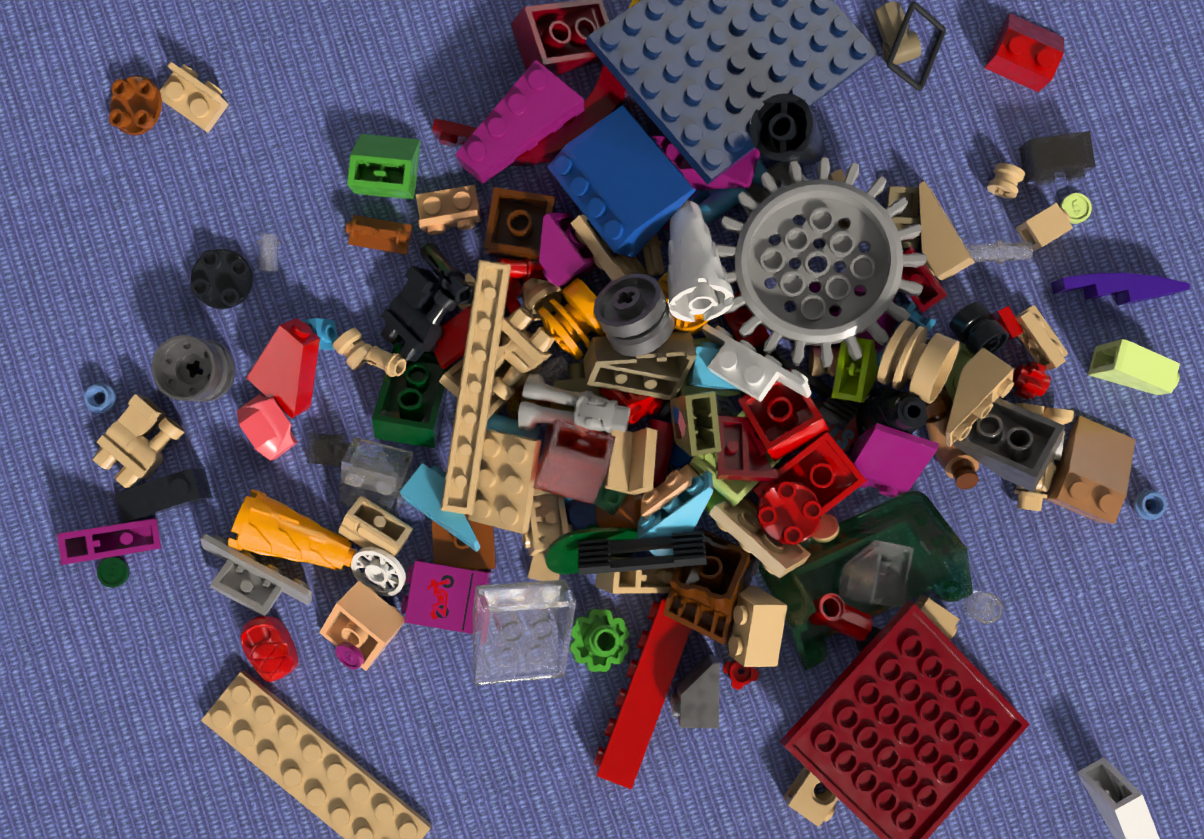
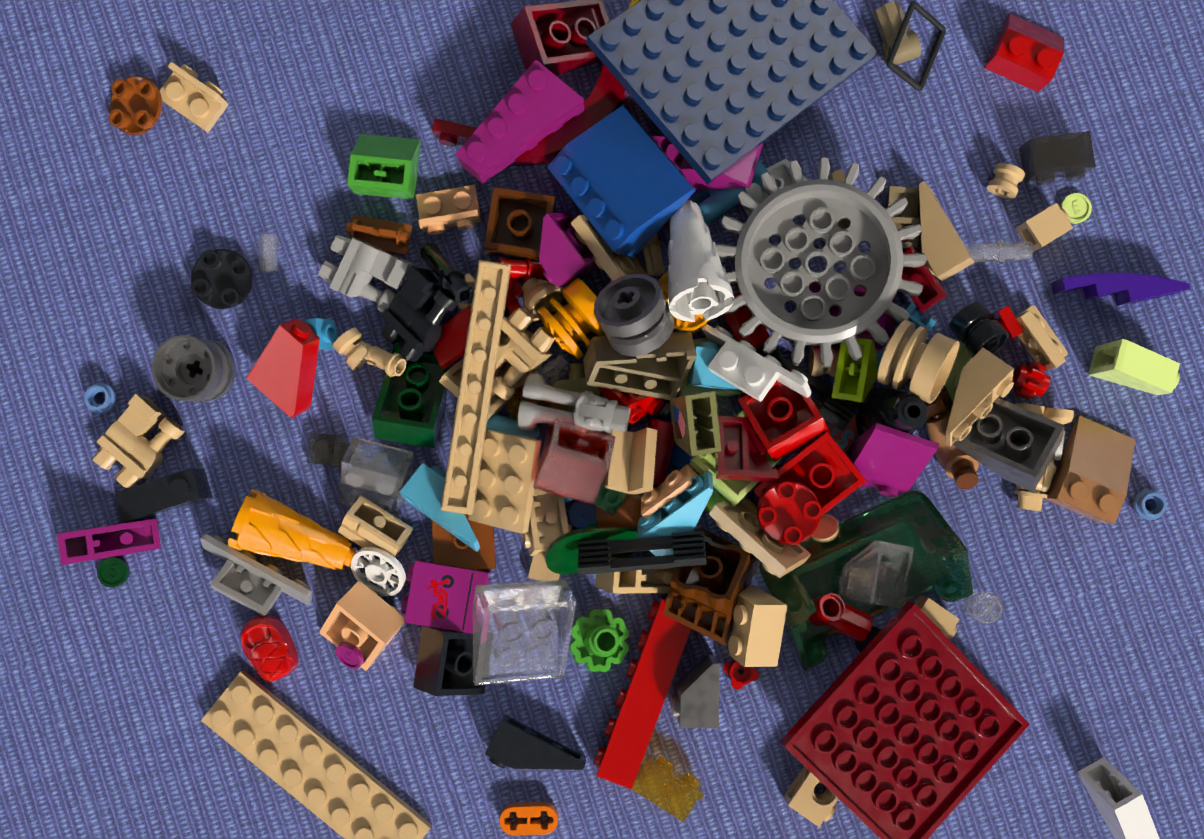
coral slope [237,393,298,461] -> none
black cone [750,93,826,166] -> none
none -> light grey hips [318,235,413,312]
none -> black slope [413,626,493,696]
none -> black slope [485,714,586,770]
none -> orange beam [499,802,559,835]
none -> clear yellow bracket [632,755,705,822]

